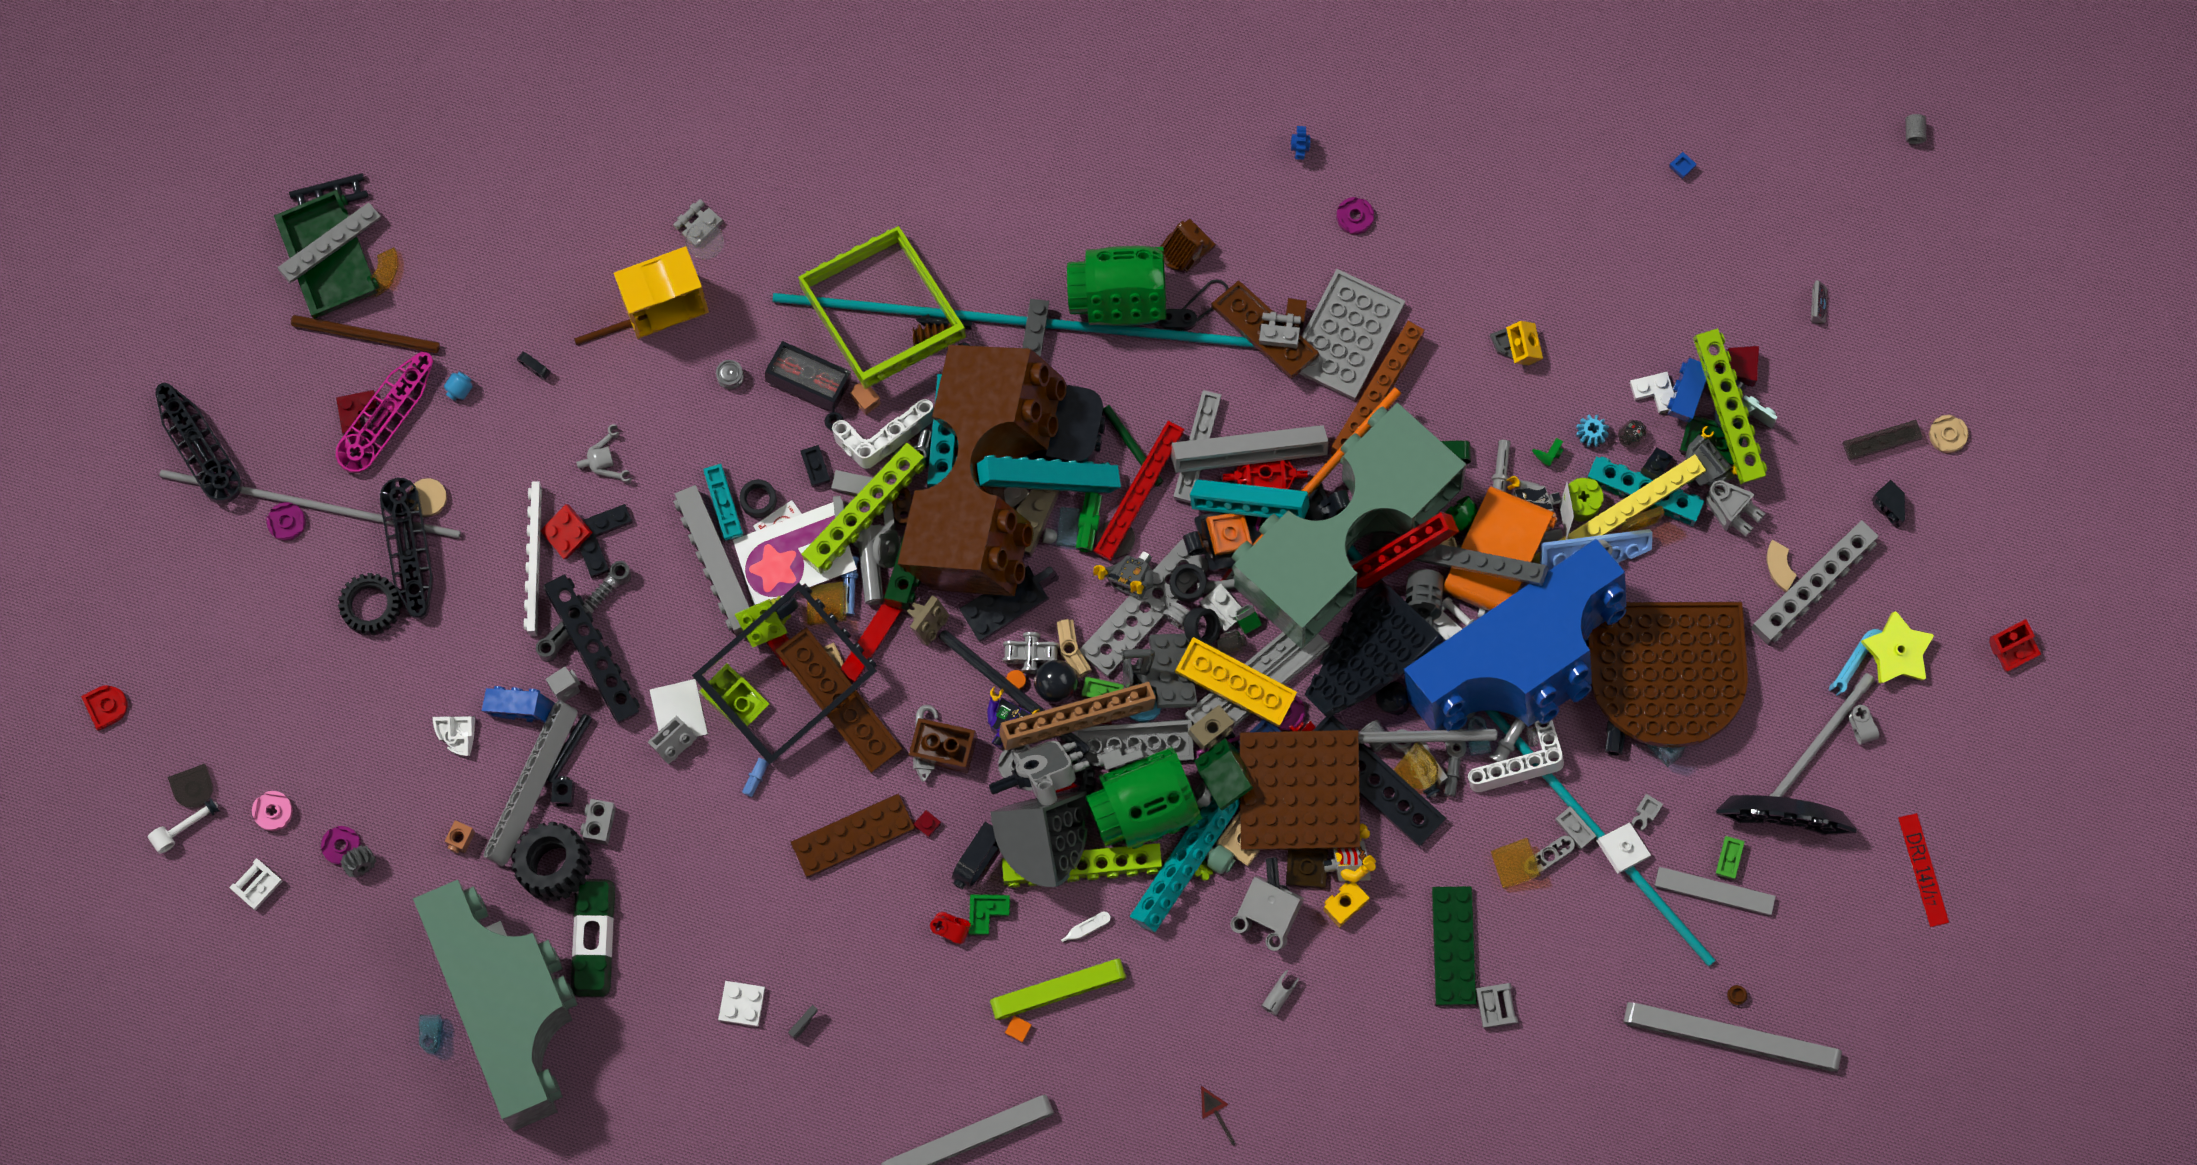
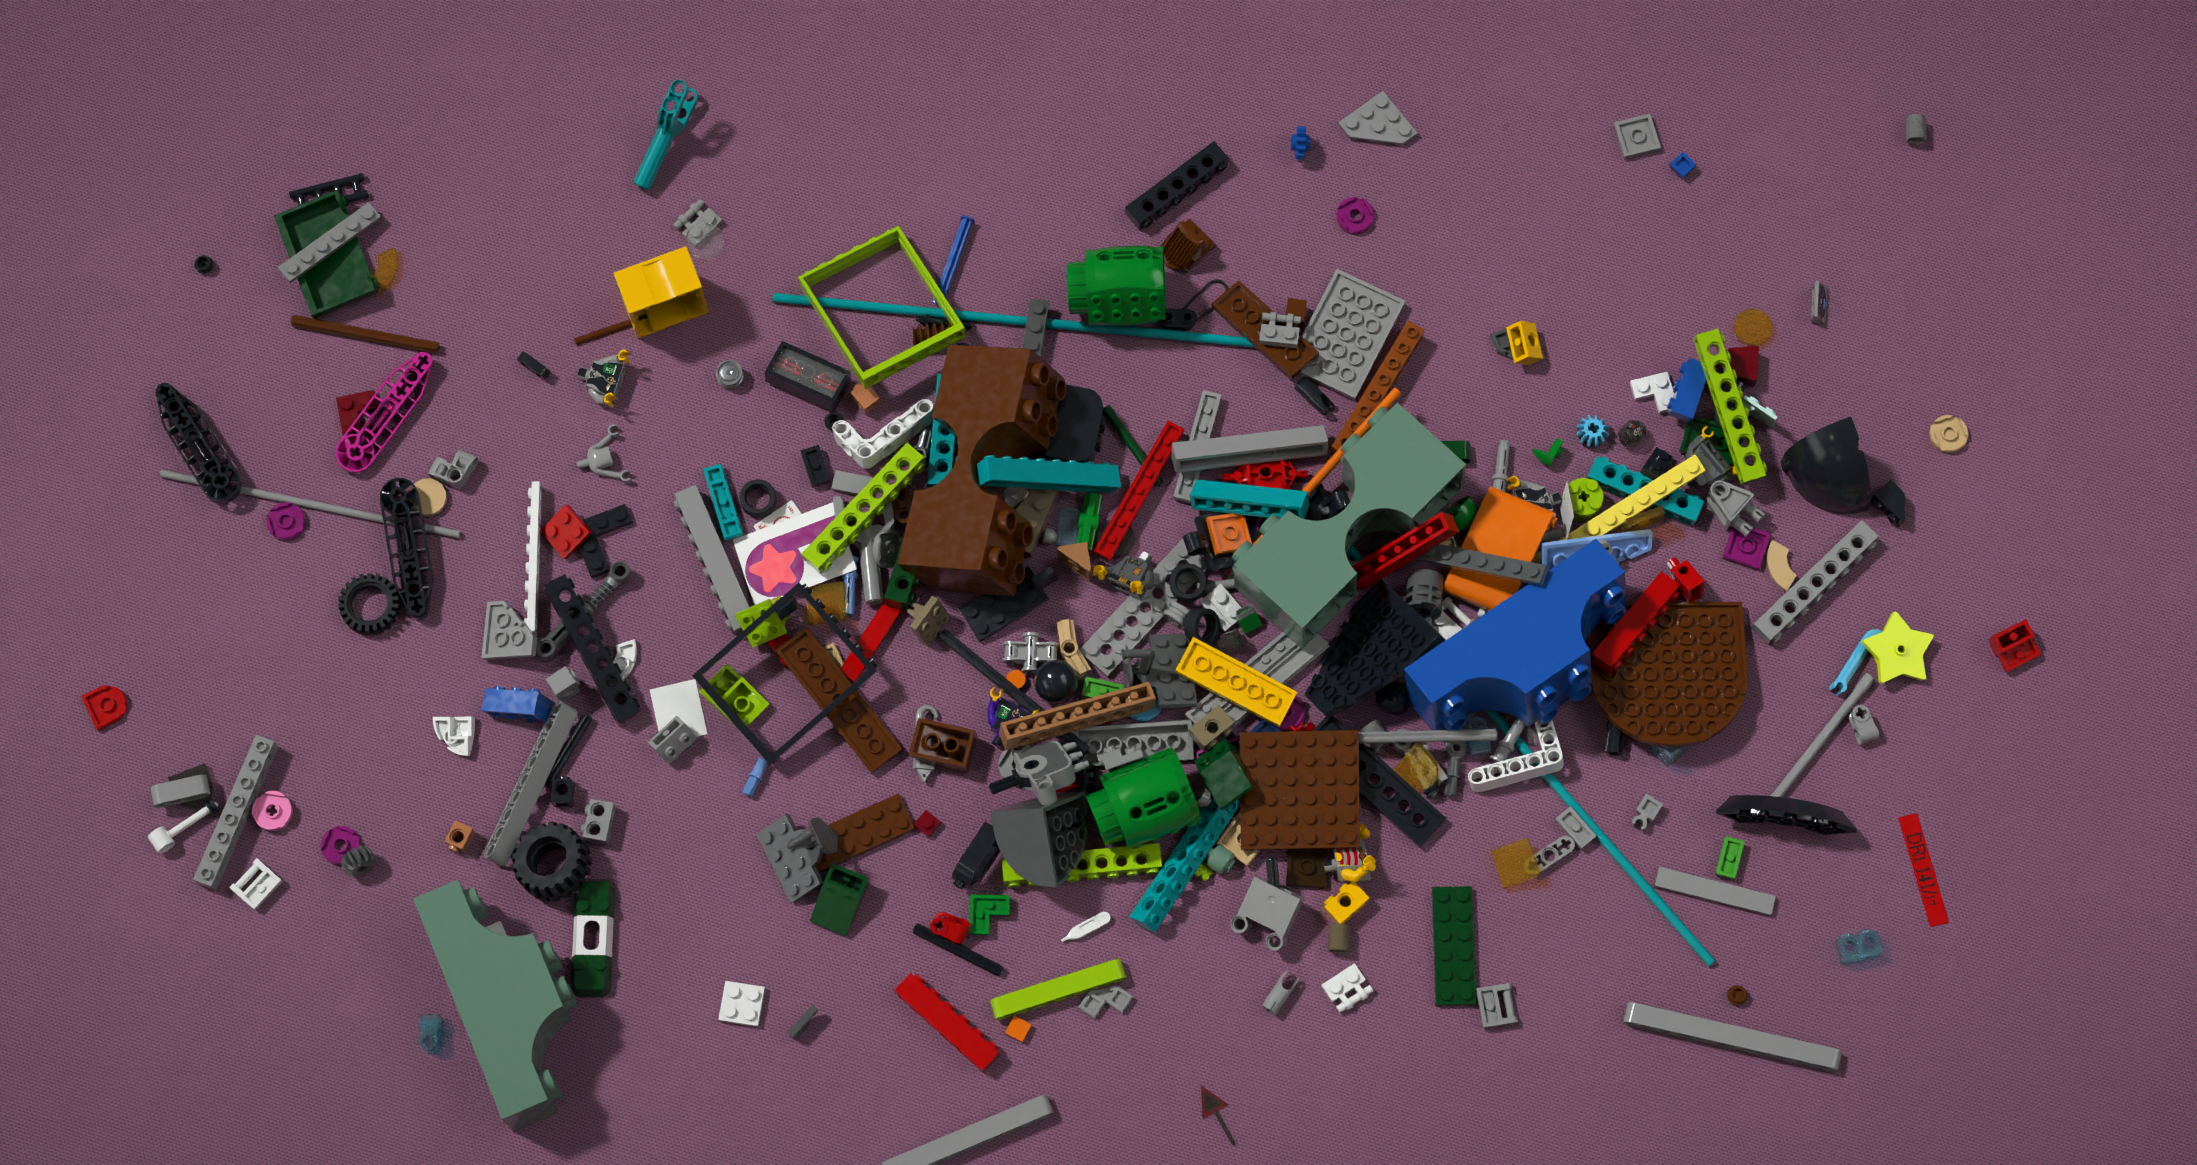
dark azure head [444,371,473,401] -> none
white plate [1597,822,1651,874] -> none
clear smoke plate [1842,420,1923,461] -> none
none -> light grey beam [150,775,210,808]
none -> light grey brick [193,735,278,891]
none -> black plate [194,255,213,274]
none -> light grey piece [427,449,478,489]
none -> light grey plate [481,601,537,660]
none -> torso [577,350,631,408]
none -> white tile [603,639,637,687]
none -> teal piece [633,79,699,190]
none -> dark grey plate [757,814,838,903]
none -> dark green slope [810,863,870,937]
none -> red brick [894,973,999,1073]
none -> black axle [913,923,1003,976]
none -> blue axle [933,215,975,305]
none -> medium nougat slope [1057,542,1091,581]
none -> light grey tile [1078,986,1134,1019]
none -> black brick [1125,141,1228,230]
none -> black piece [1294,376,1335,415]
none -> white plate [1321,963,1373,1013]
none -> dark tan piece [1328,924,1350,953]
none -> light grey plate [1338,91,1418,146]
none -> red brick [1591,571,1680,675]
none -> light grey tile [1613,114,1661,159]
none -> red torso [1667,557,1705,602]
none -> magenta tile [1722,526,1771,571]
none -> clear yellow tile [1733,308,1773,346]
none -> black brick [1780,416,1870,514]
none -> clear light blue brick [1835,929,1883,965]

